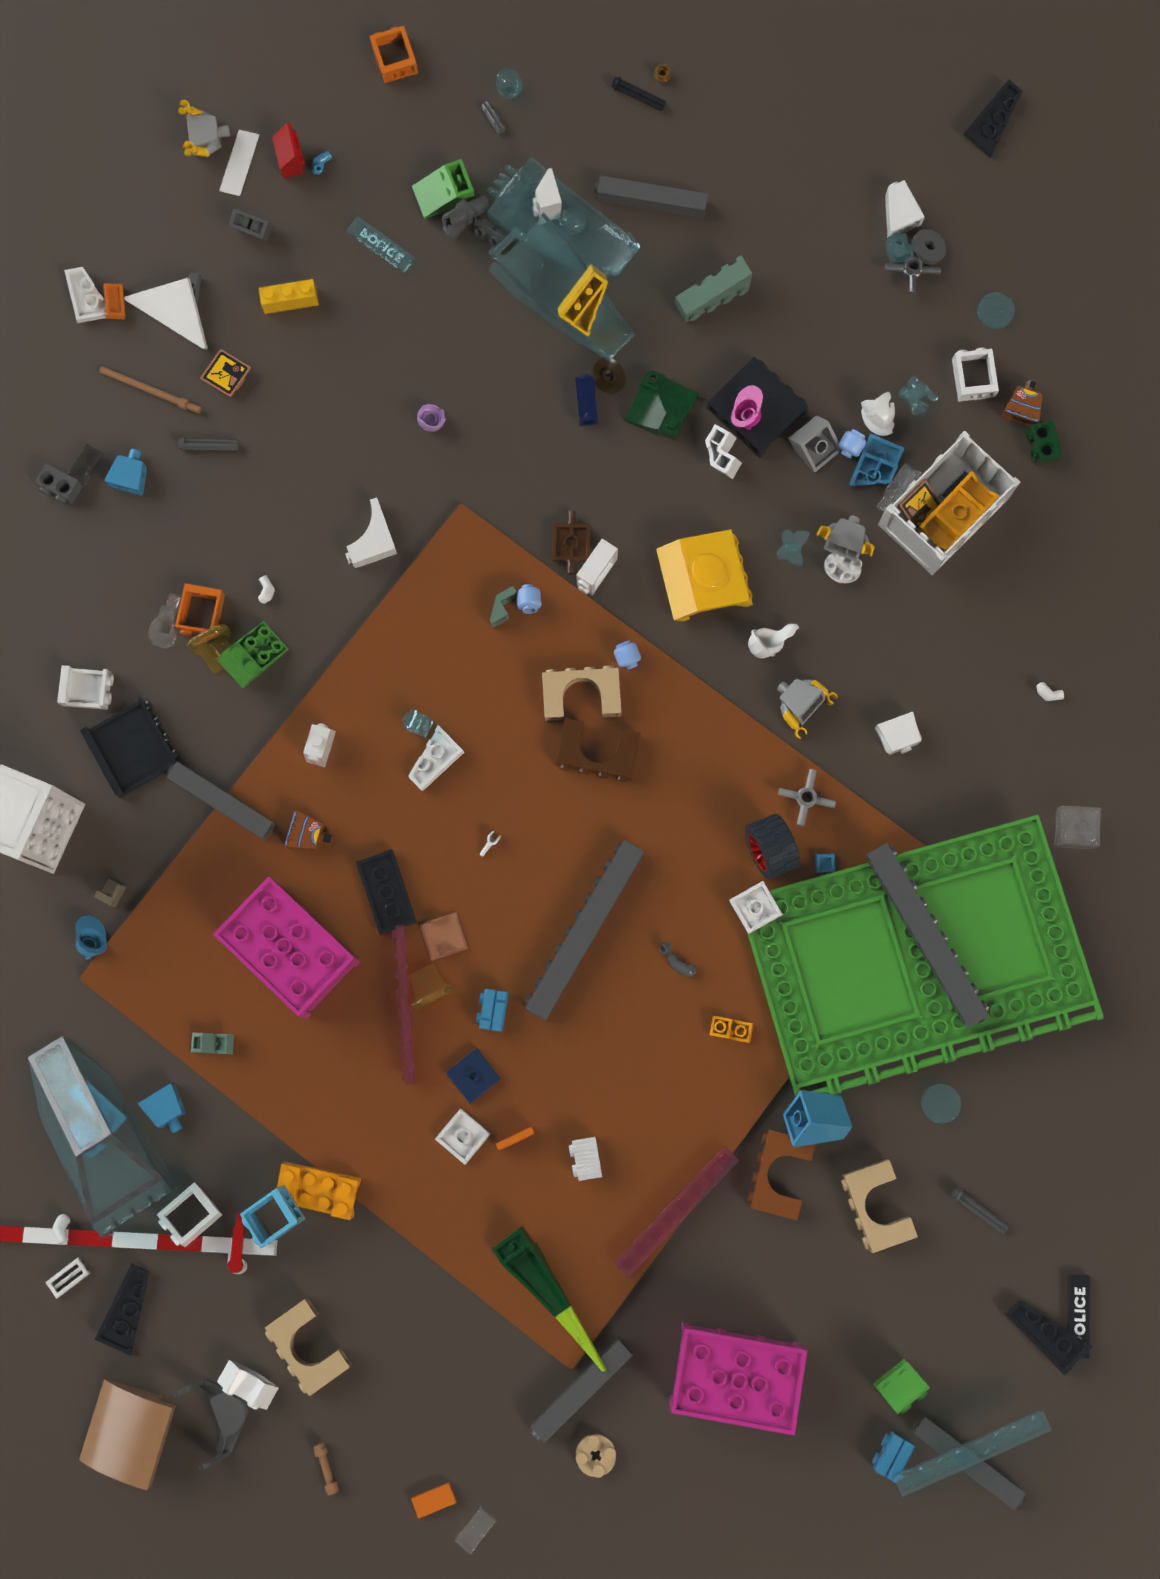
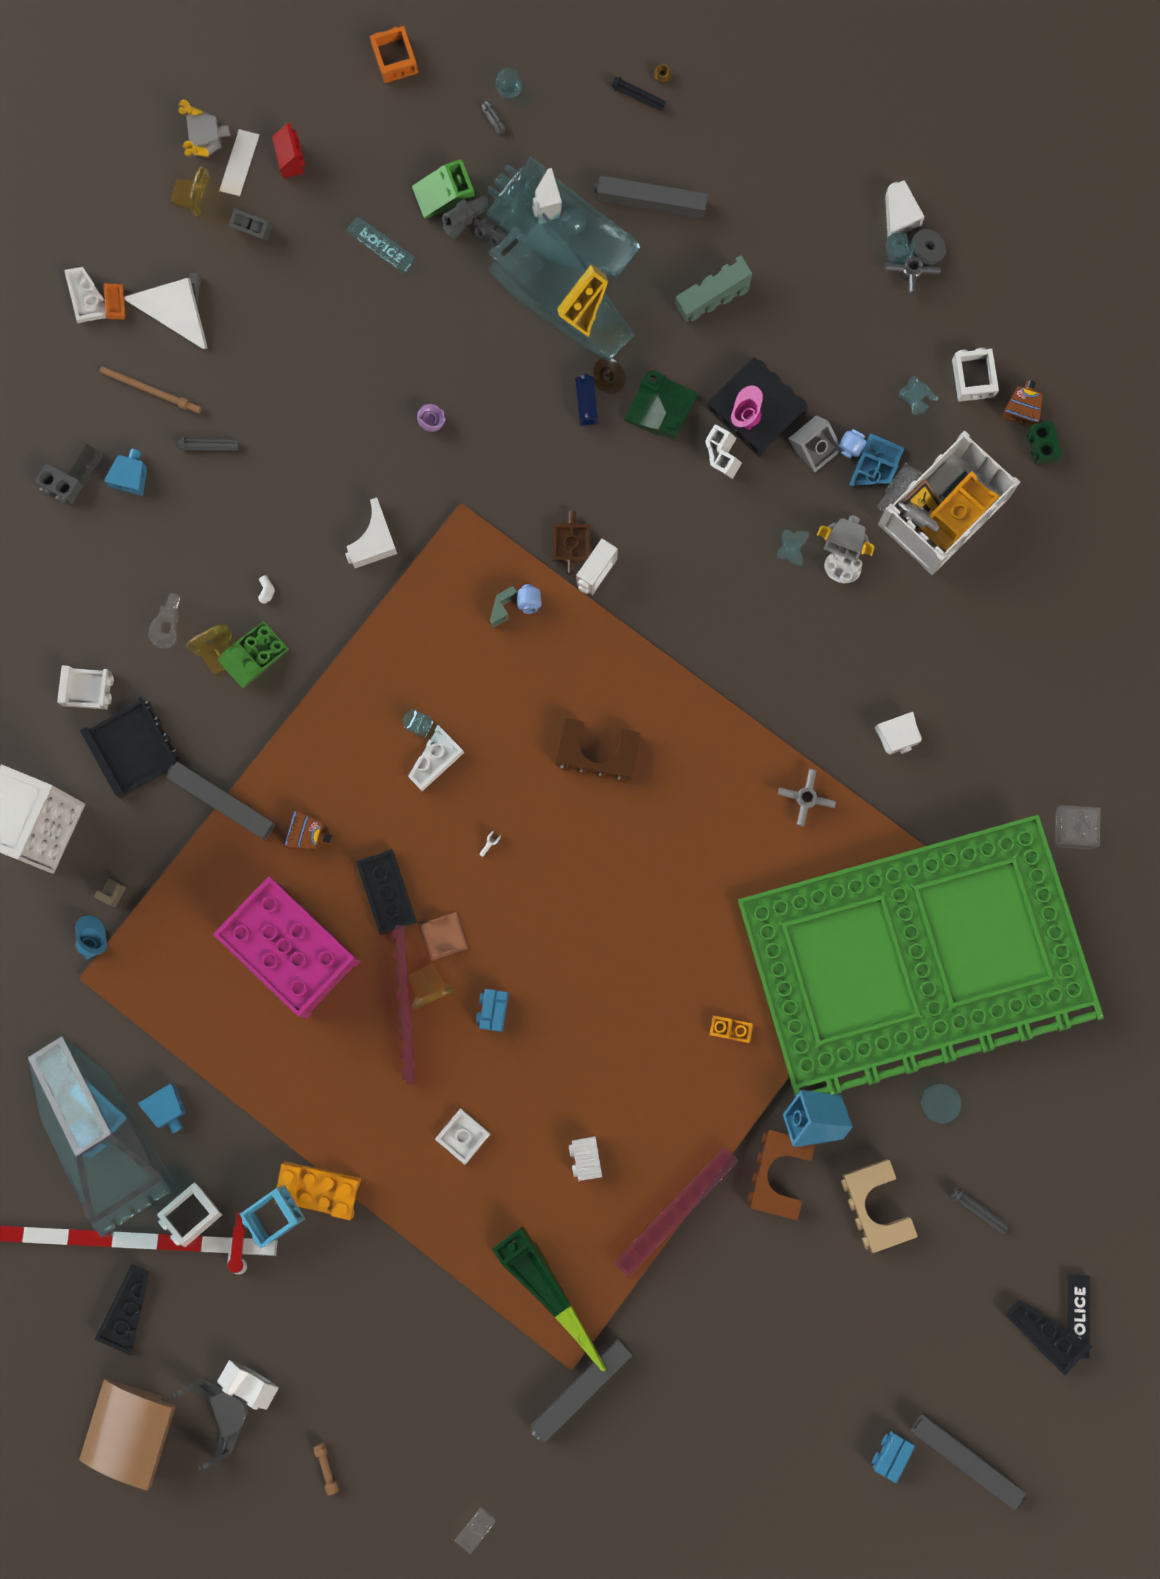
white tile [45,1257,91,1299] -> none
white arm [53,1214,70,1244] -> none
orange window [175,583,225,639] -> none
sand green slope [191,1033,234,1054] -> none
piece [200,349,251,398] -> none
yellow brick [259,279,319,314] -> none
tan arch [265,1297,352,1396] -> none
white torso [303,723,336,767] -> none
dark azure arm [311,151,332,175] -> none
orange tile [411,1482,457,1519] -> none
dark blue plate [446,1048,501,1104] -> none
orange tile [496,1127,535,1151] -> none
dark grey brick [524,840,645,1021] -> none
tan arch [542,665,621,721] -> none
tan plate [576,1434,616,1478] -> none
light blue head [614,640,641,670] -> none
yellow panel [656,529,753,622] -> none
dark grey arm [659,941,697,977] -> none
dark pink container [669,1321,807,1435] -> none
white tile [729,881,783,934] -> none
black wheel [745,814,800,879] -> none
white piece [748,624,799,658] -> none
light grey torso [777,679,838,739] -> none
dark azure tile [815,853,836,874] -> none
white helmet [861,392,895,436] -> none
dark grey brick [865,843,990,1028] -> none
bright green slope [873,1359,930,1414] -> none
clear light blue plate [893,1409,1052,1497] -> none
black wing [963,79,1022,158] -> none
clear light blue tile [977,292,1015,329] -> none
white arm [1036,682,1064,701] -> none
none -> clear yellow piece [170,167,211,216]
none -> clear piece [898,501,940,532]

